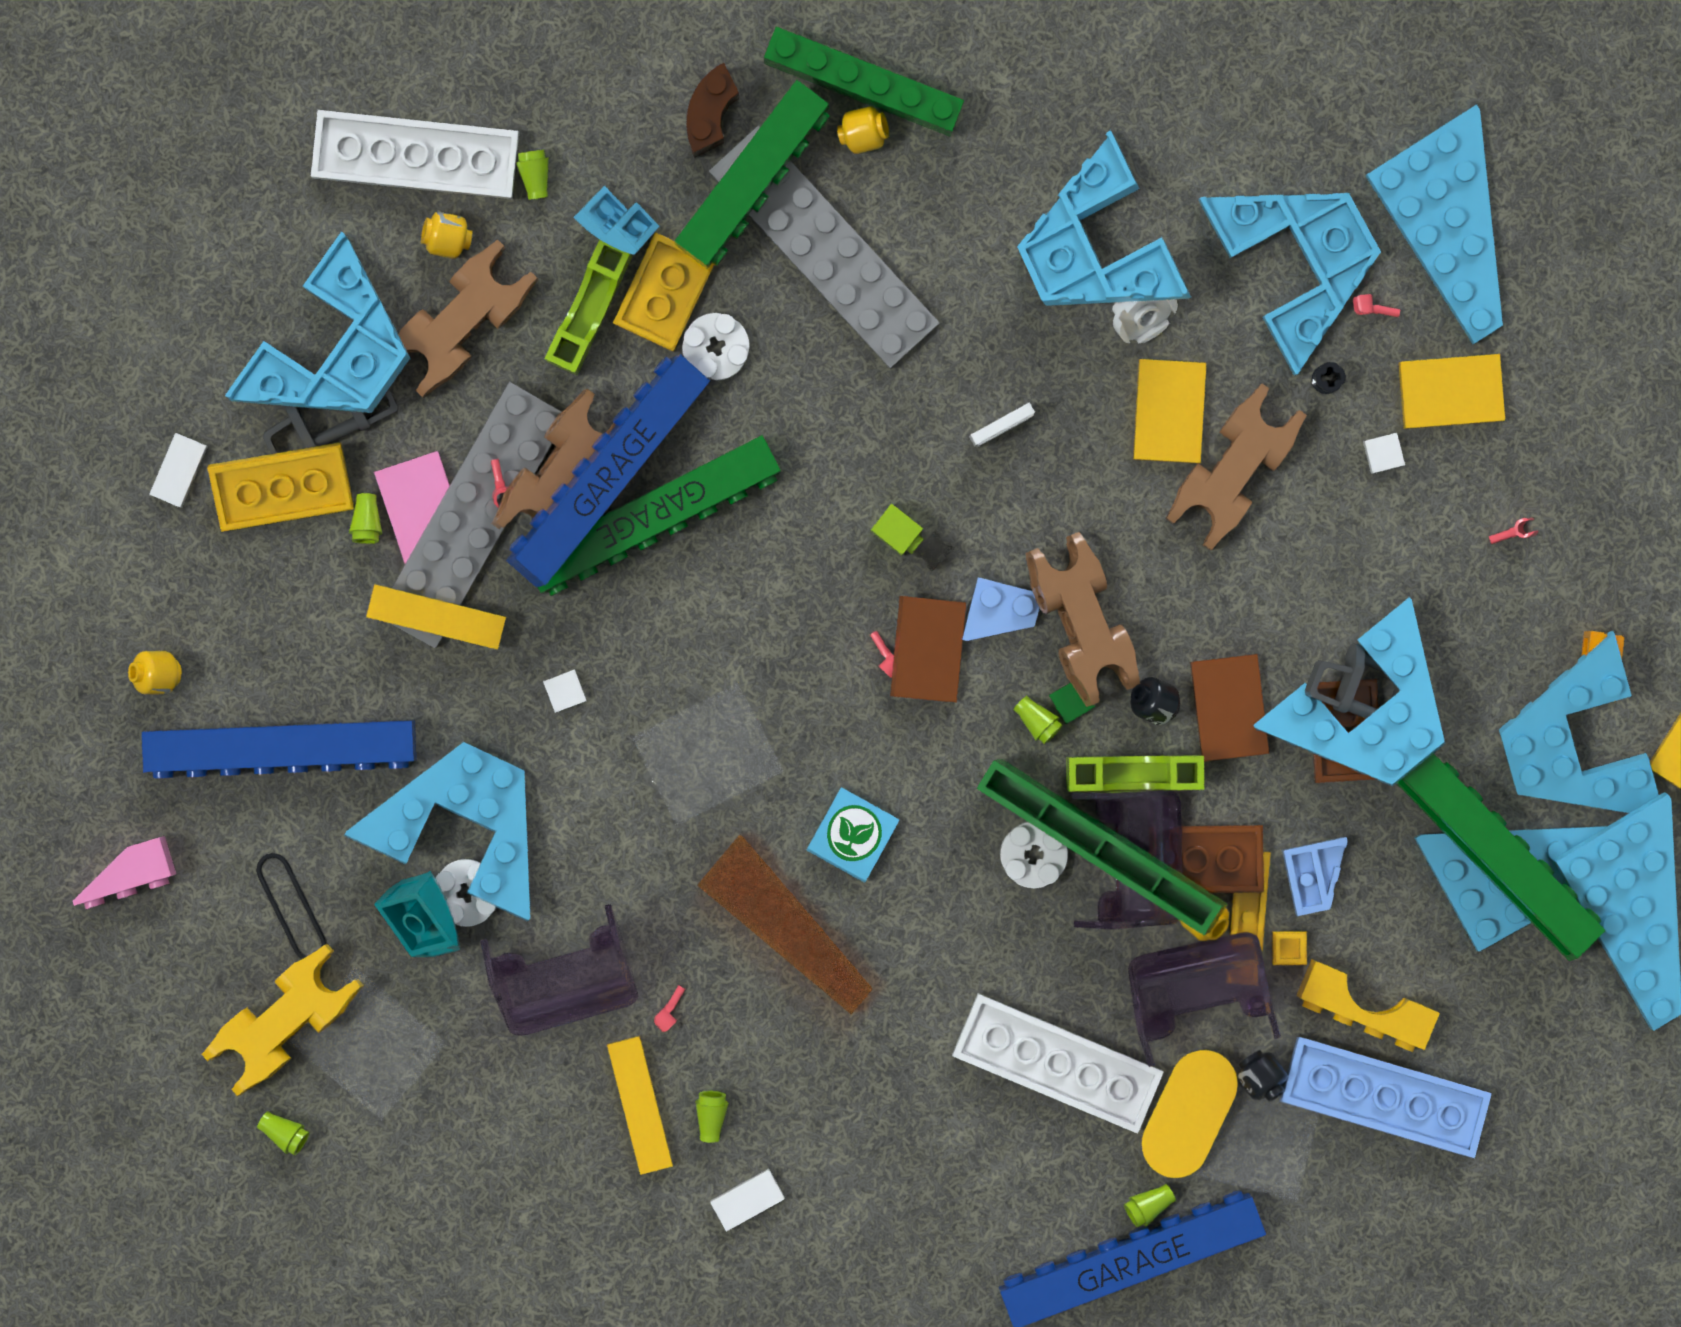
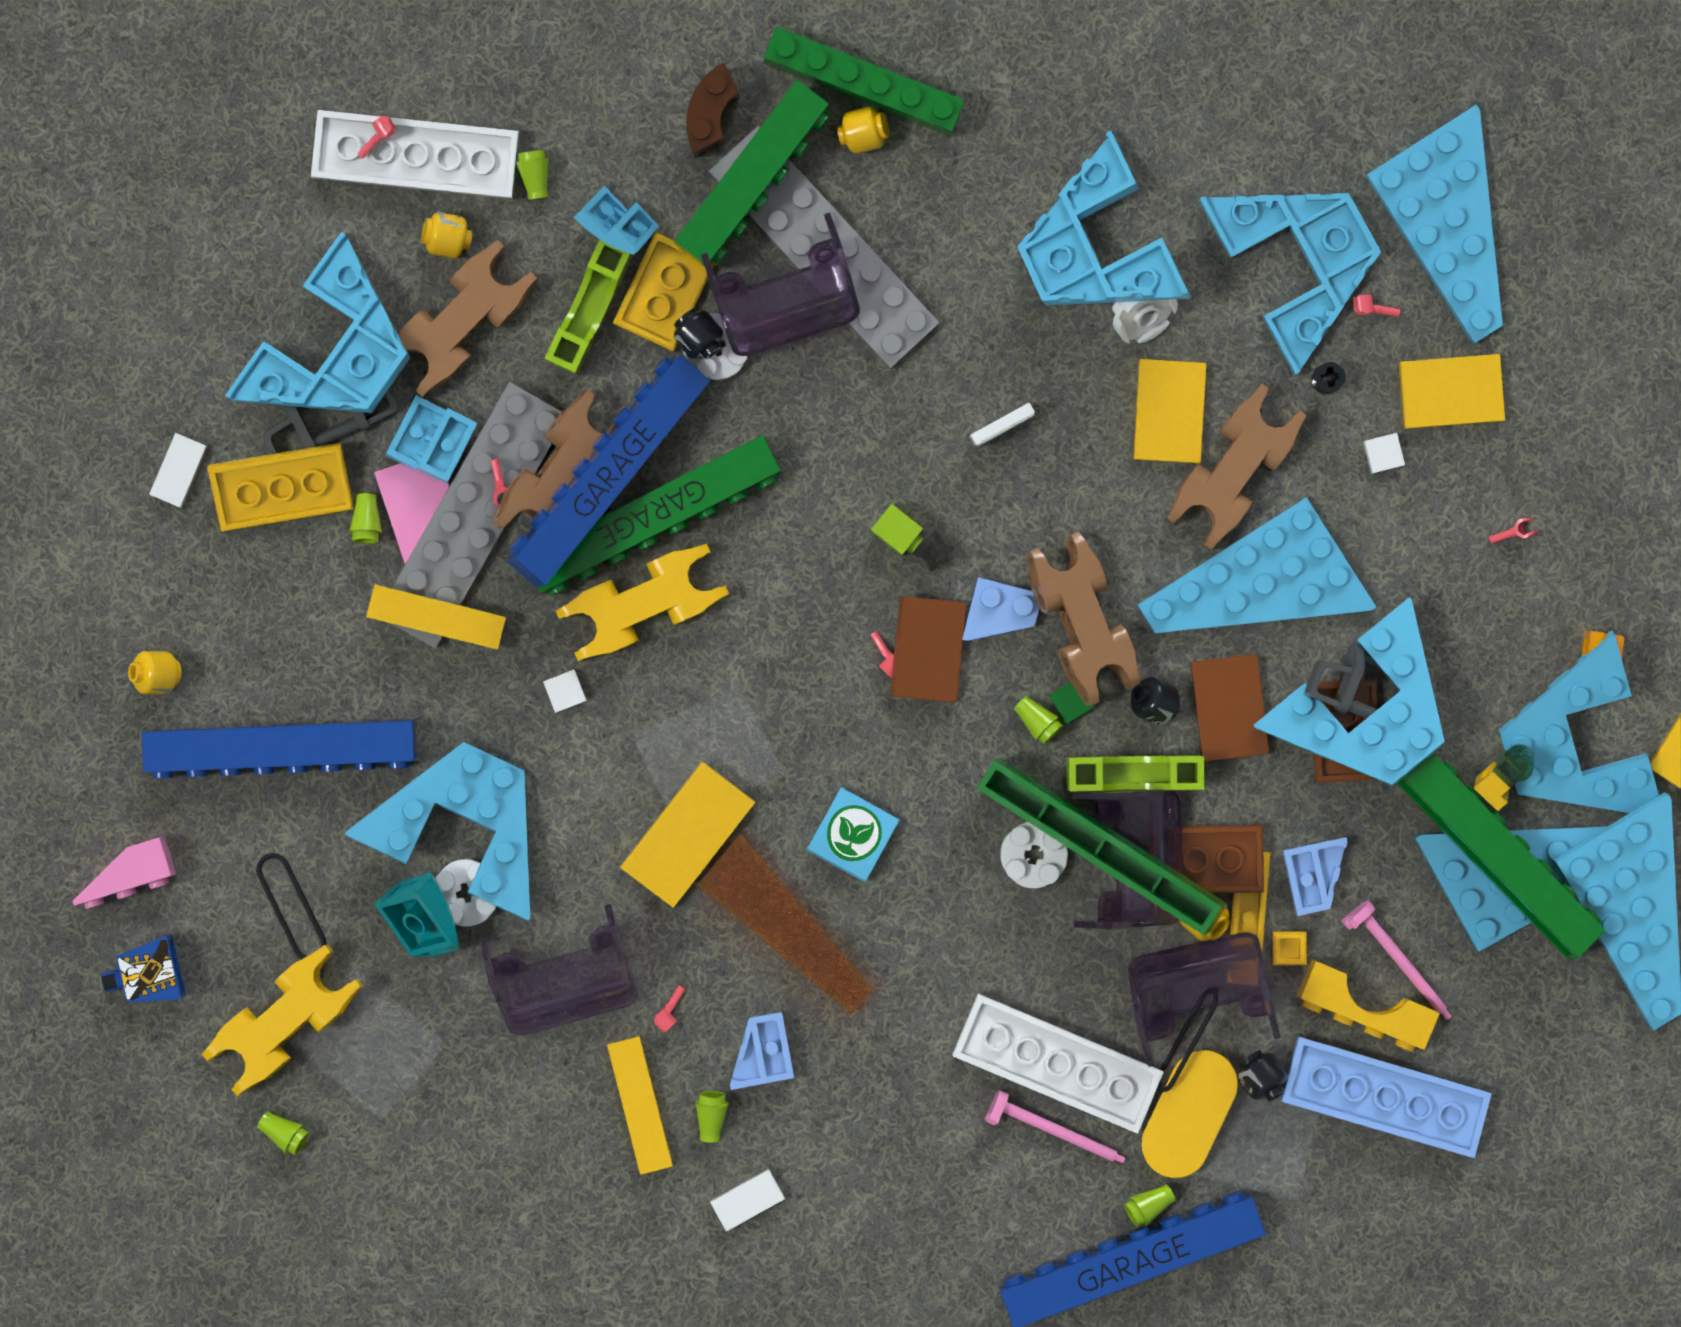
none -> torso [101,934,186,1002]
none -> coral hand [357,115,395,159]
none -> medium azure slope [385,395,478,483]
none -> yellow piece [556,543,729,661]
none -> yellow tile [620,761,755,908]
none -> black head [673,308,723,360]
none -> clear purple windscreen [701,213,860,356]
none -> light blue wing [730,1011,794,1090]
none -> bright pink piece [984,1090,1125,1163]
none -> medium azure wing [1137,497,1376,633]
none -> black piece [1157,988,1218,1092]
none -> bright pink piece [1341,900,1451,1020]
none -> leg [1474,744,1535,811]

